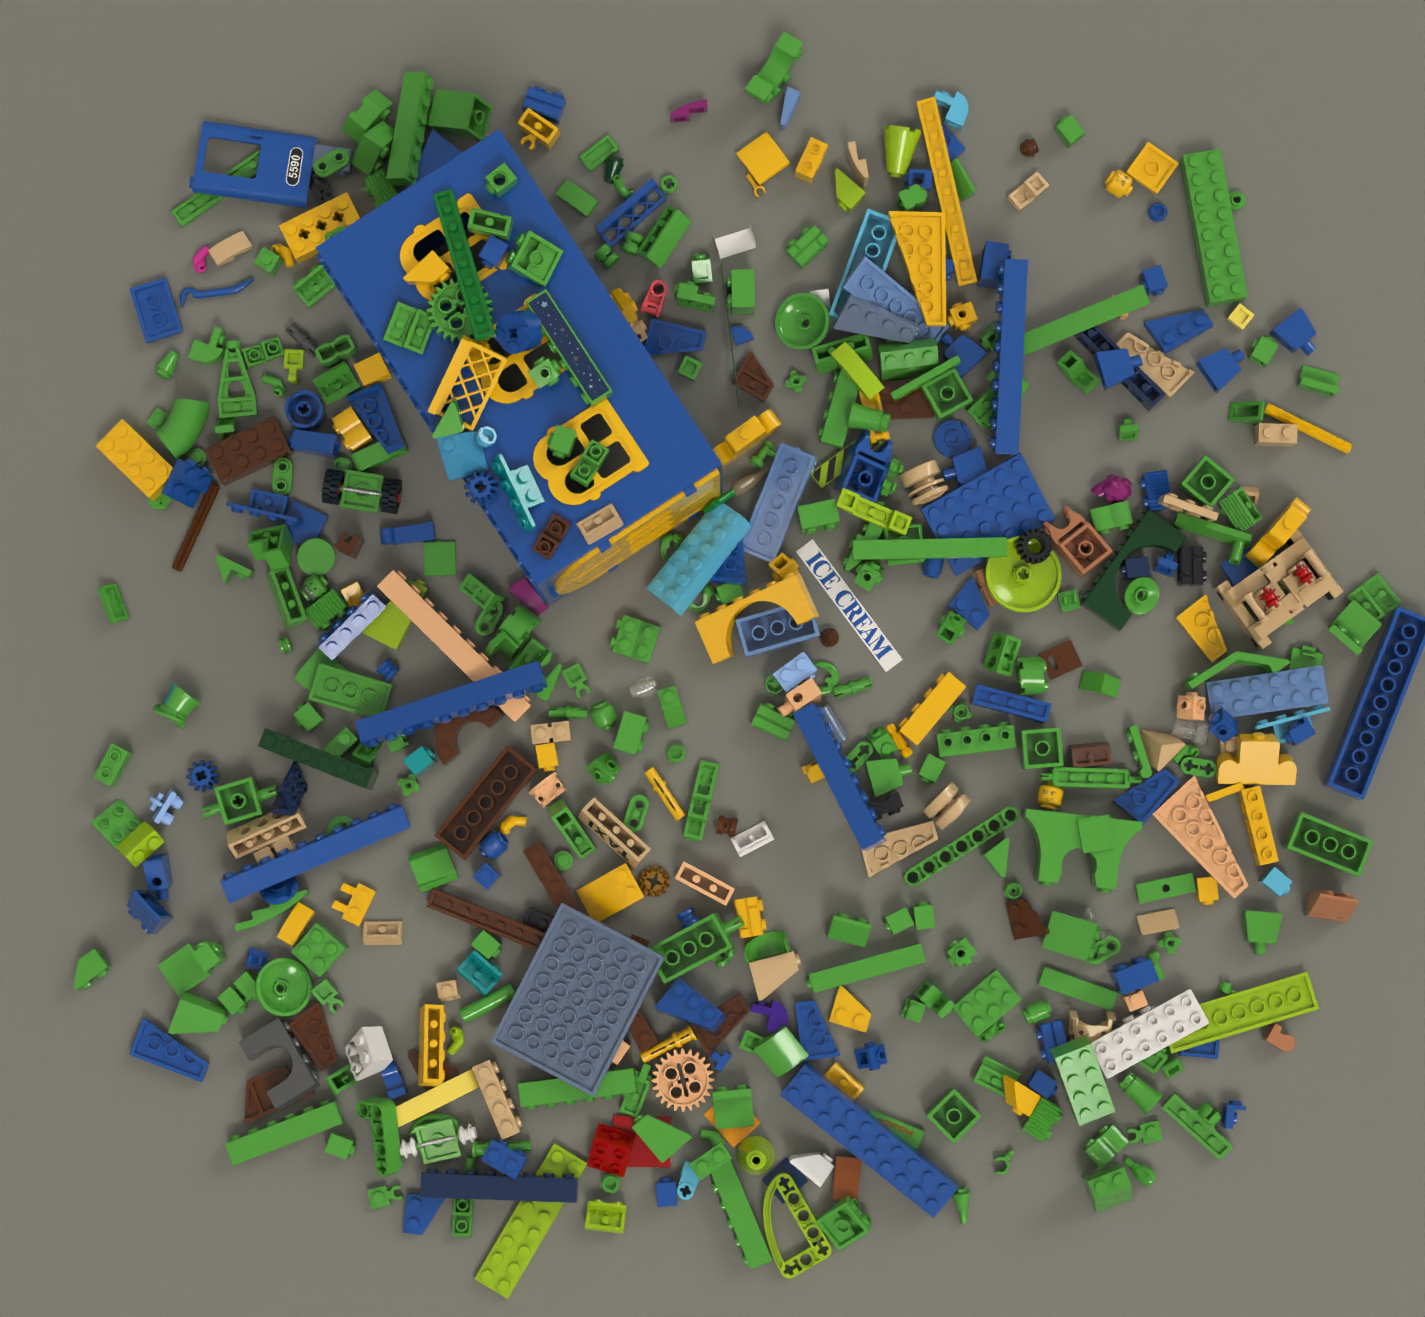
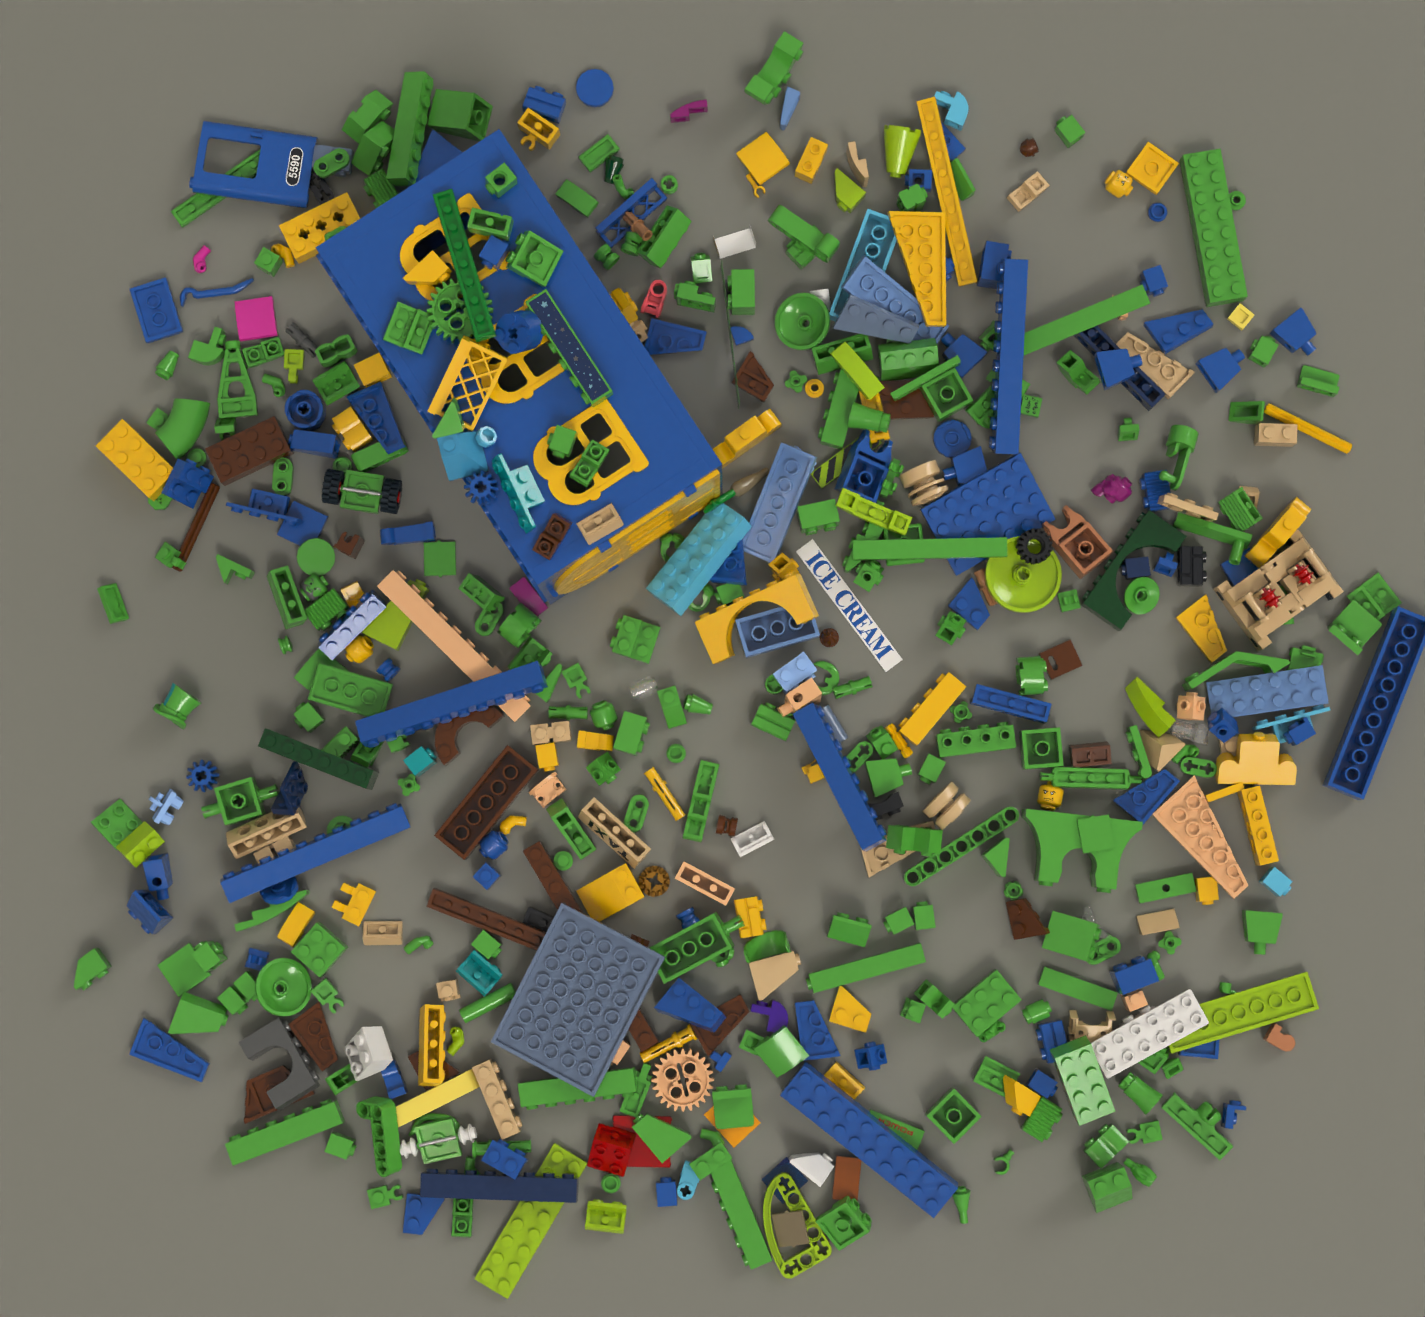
bright green brick [93,743,133,787] -> none
tan slope [208,231,252,267] -> none
bright green brick [247,524,294,570] -> none
bright green bracket [292,264,336,309] -> none
bright green slope [408,843,459,892] -> none
bright green panel [483,630,519,661] -> none
bright green brick [528,356,562,389] -> none
bright green plate [677,355,703,382] -> none
lime cone [736,1136,775,1175] -> none
bright green piece [749,440,777,469] -> none
blue brick [922,559,944,579] -> none
bright green brick [946,937,977,967] -> none
yellow brick [947,302,978,331] -> none
bright green brick [983,632,1022,677] -> none
bright green slope [1079,670,1121,698] -> none
bright green brick [1089,501,1133,535] -> none
bright green brick [1178,455,1235,507] -> none
bright green brick [1283,812,1374,877] -> none
nougat slope [1304,890,1359,923] -> none
none -> bright green plate [155,542,187,570]
none -> dark pink slope [235,296,278,341]
none -> yellow head [345,635,374,664]
none -> bright green arm [404,935,434,954]
none -> blue tile [576,69,614,108]
none -> yellow leg [577,730,614,751]
none -> medium nougat axle [623,211,653,241]
none -> bright green cone [683,694,713,715]
none -> bright green beam [767,205,840,263]
none -> dark tan piece [771,1210,810,1247]
none -> yellow plate [805,379,824,398]
none -> bright green brick [886,825,943,857]
none -> bright green tile [1021,394,1042,418]
none -> lime slope [1125,677,1176,738]
none -> bright green piece [1159,425,1199,491]

